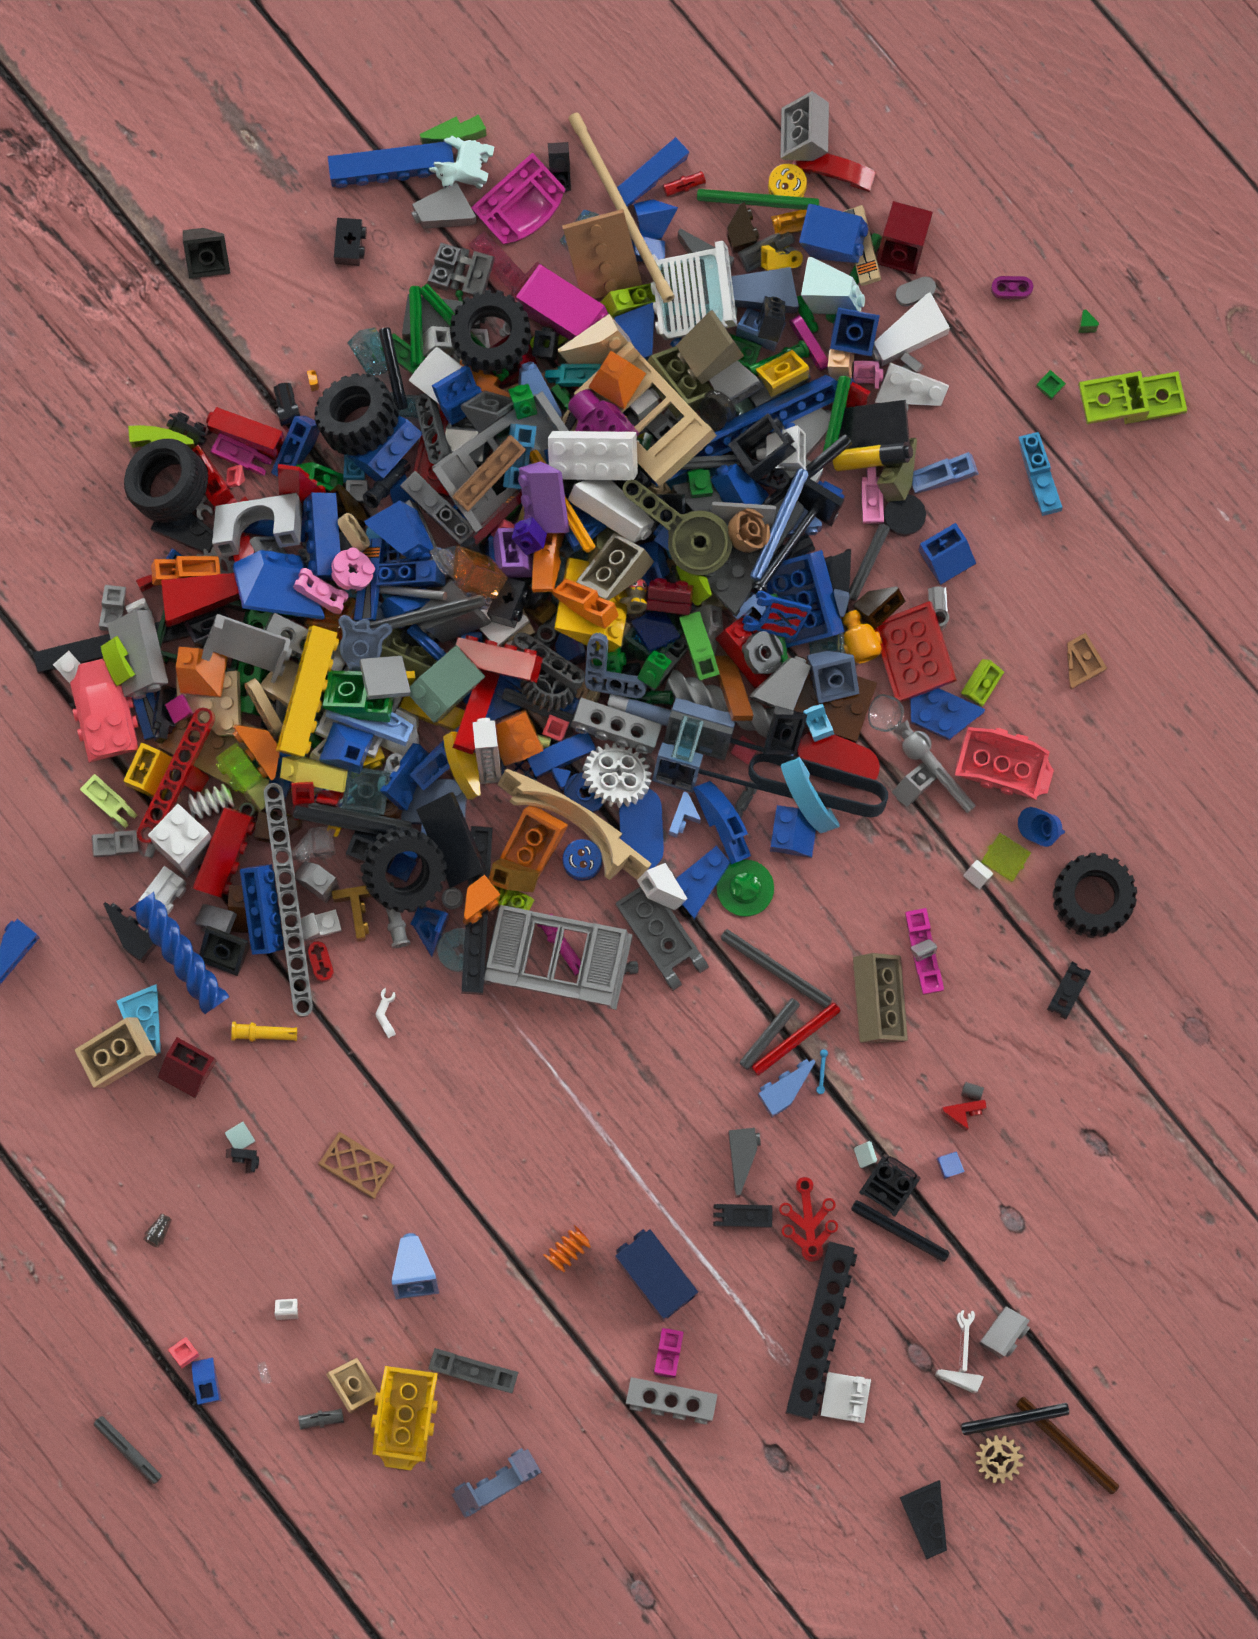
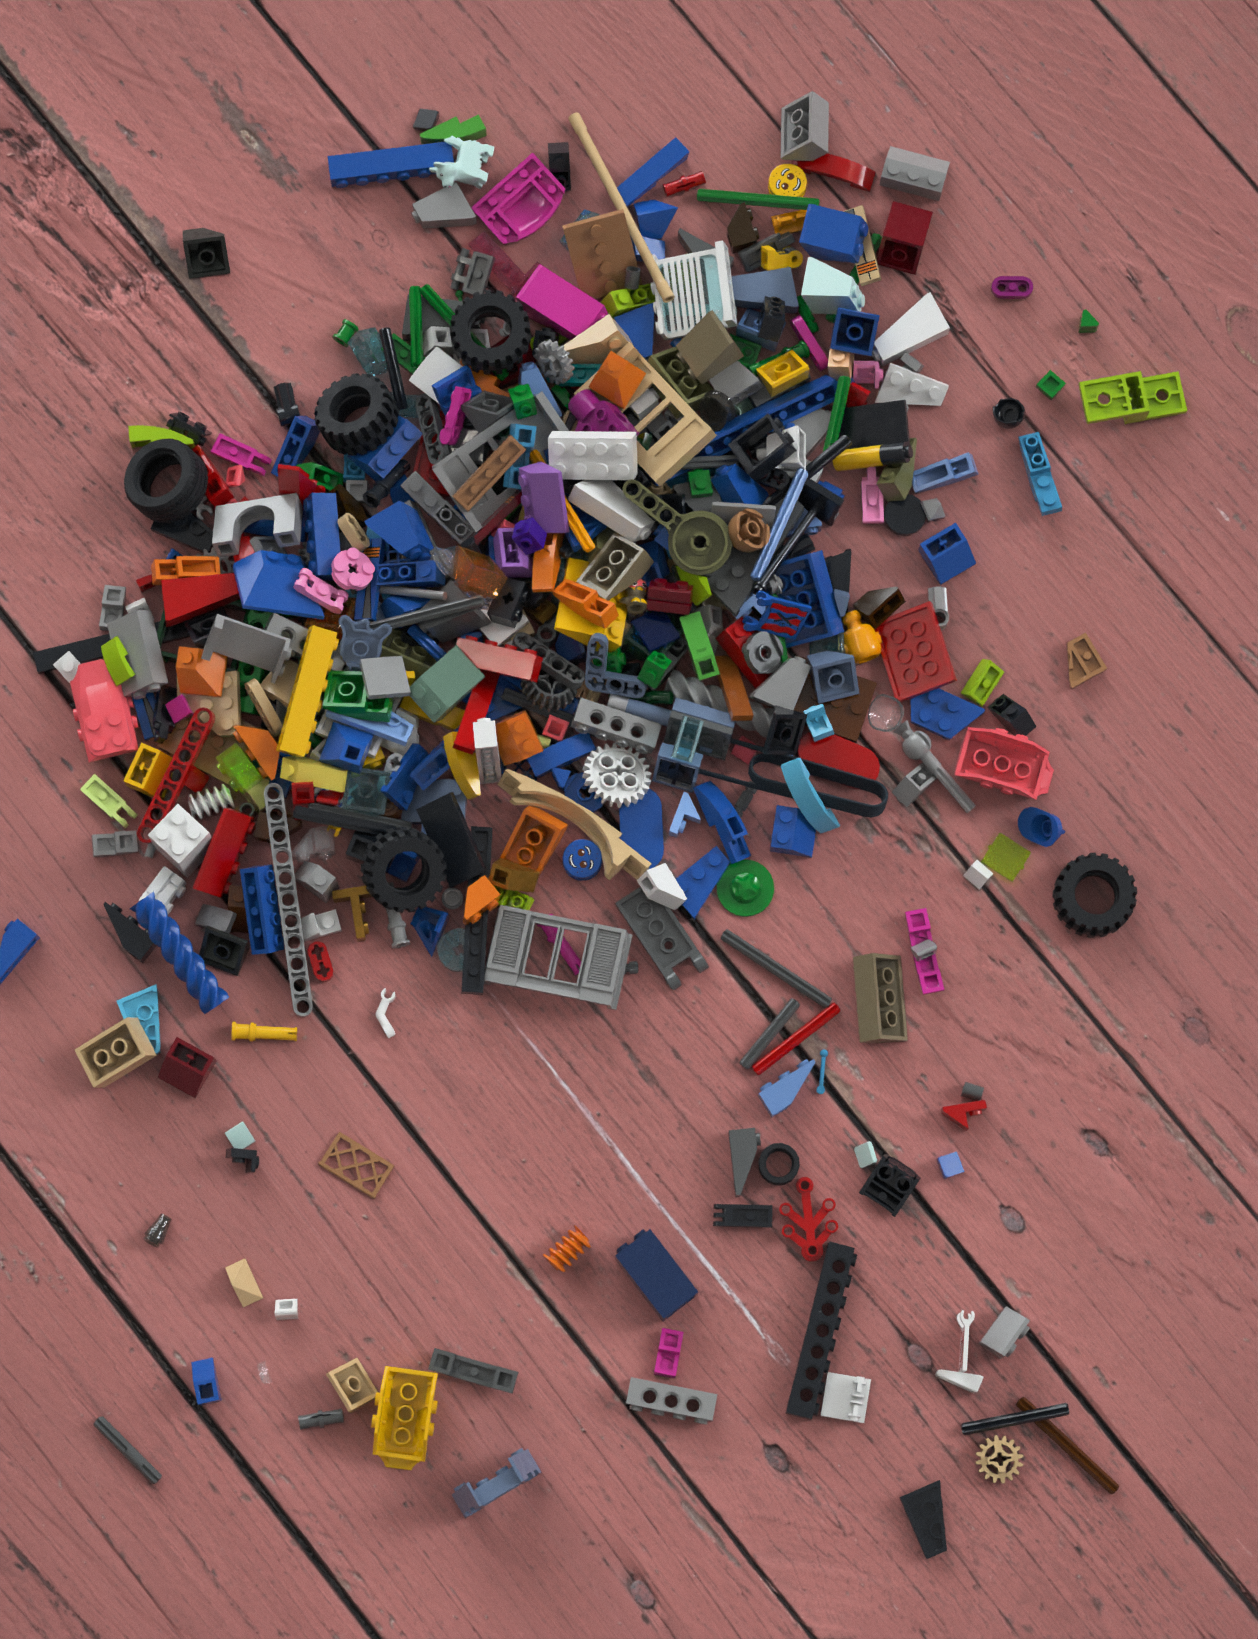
coral plate [168,1337,199,1369] -> none
red slope [206,407,285,461] -> none
light orange tile [307,370,319,391] -> none
black brick [334,218,367,266] -> none
slope [392,1233,439,1299] -> none
flat silver slope [427,243,461,291] -> none
dark grey axle [849,524,890,601] -> none
black axle [851,1200,950,1262] -> none
light grey tile [895,277,936,306] -> none
black plate [1047,961,1091,1020] -> none
none -> tan slope [225,1259,263,1308]
none -> green bush [332,319,359,347]
none -> black slope [413,109,439,132]
none -> dark pink hinge [439,386,472,446]
none -> light grey gear [533,339,575,385]
none -> dark grey hinge [624,266,641,290]
none -> black tyre [758,1143,800,1185]
none -> light grey plate [766,574,783,595]
none -> light grey slope [879,146,950,201]
none -> light grey slope [920,498,945,521]
none -> black slope [988,694,1037,736]
none -> black hair [993,398,1025,429]

